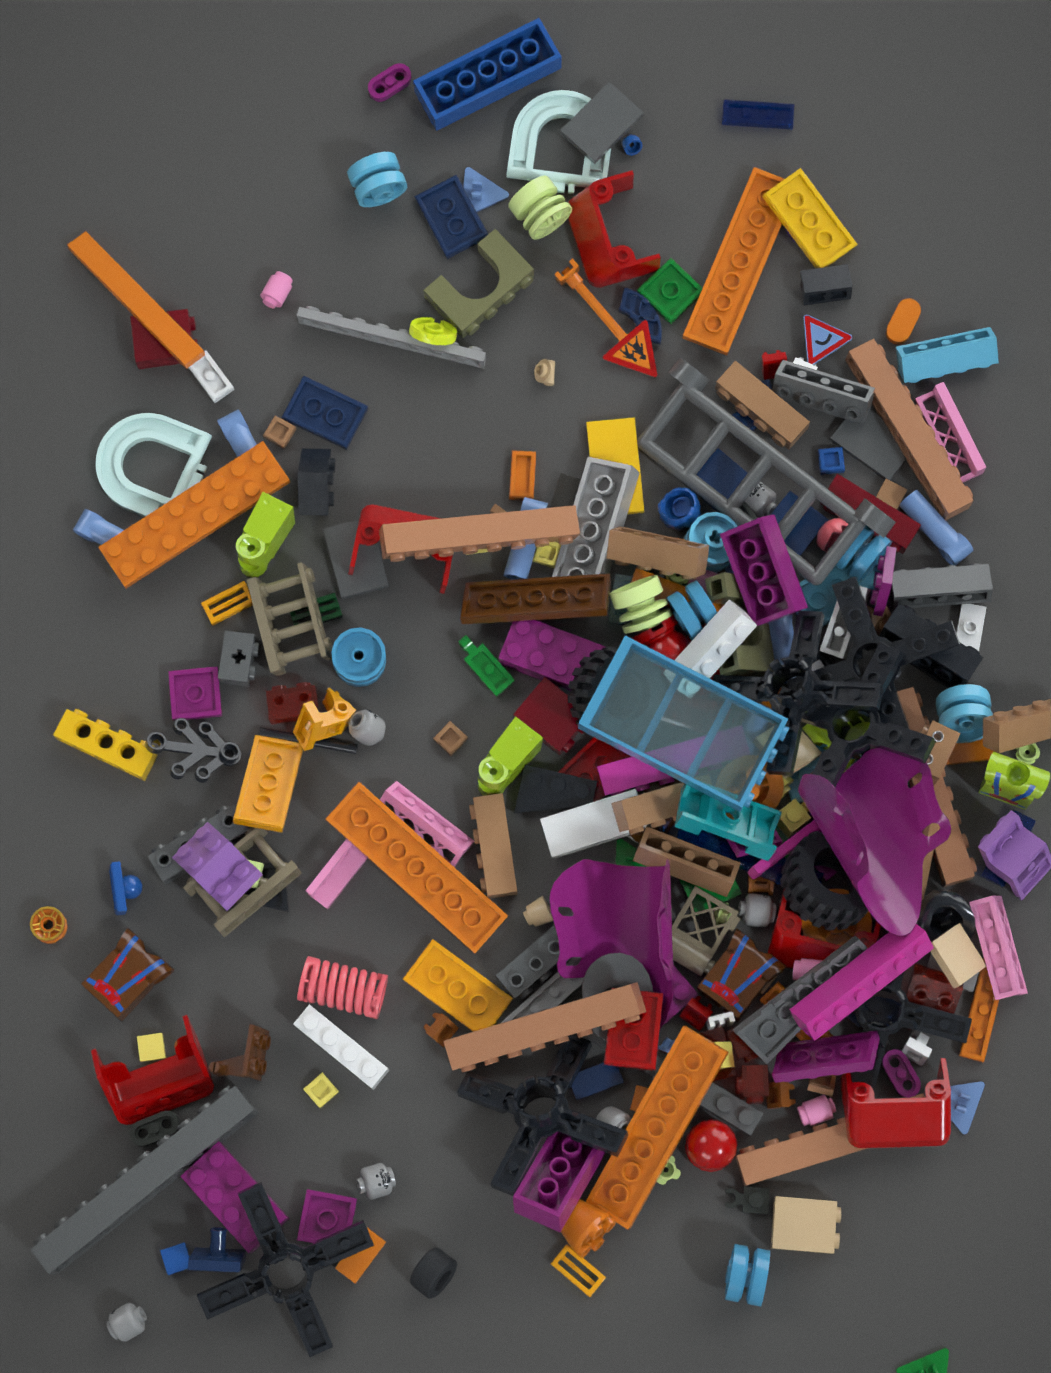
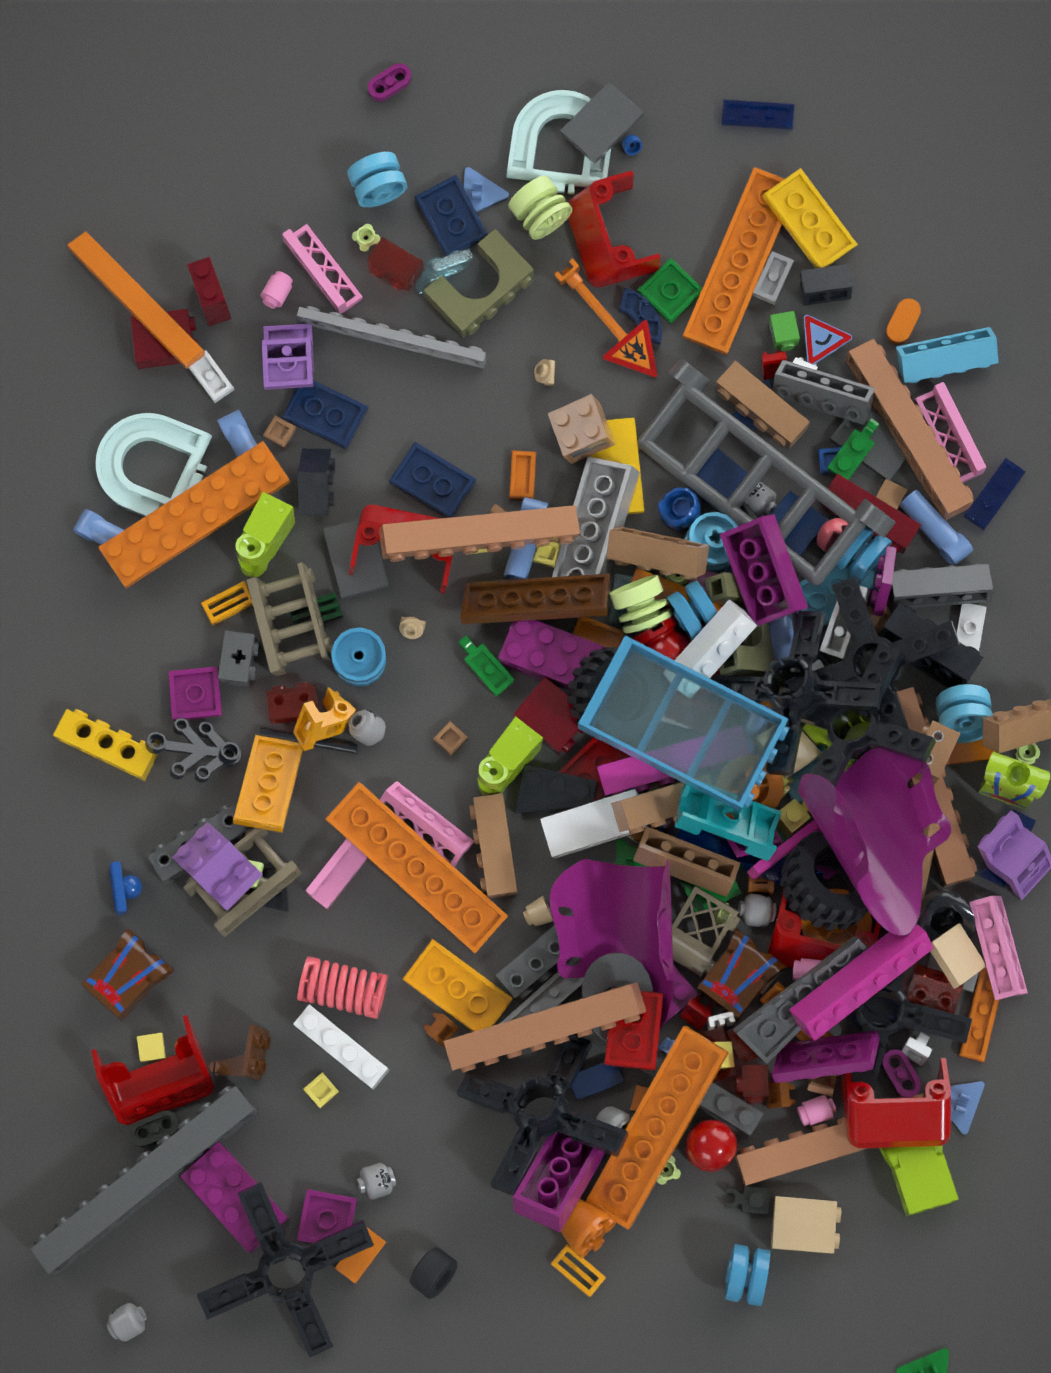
orange wheel [30,906,68,944] -> none
blue tile [160,1242,190,1275] -> none
dark blue tile [188,1227,246,1272] -> none
neon yellow tile [409,317,457,345] -> none
blue brick [413,18,562,131] -> none
none -> dark red brick [187,256,232,327]
none -> medium lavender bracket [262,323,314,390]
none -> bright pink fence [282,224,363,314]
none -> yellowish green plate [352,224,380,252]
none -> clear red brick [367,237,424,292]
none -> dark blue tile [389,442,477,518]
none -> tan plate [399,616,426,639]
none -> clear light blue wing [415,249,474,294]
none -> medium nougat piece [548,394,615,464]
none -> orange tile [572,617,626,647]
none -> light grey plate [752,251,794,305]
none -> bright green brick [769,311,800,351]
none -> green plate [826,418,879,480]
none -> lime piece [879,1146,959,1217]
none -> clear blue tile [964,458,1026,531]

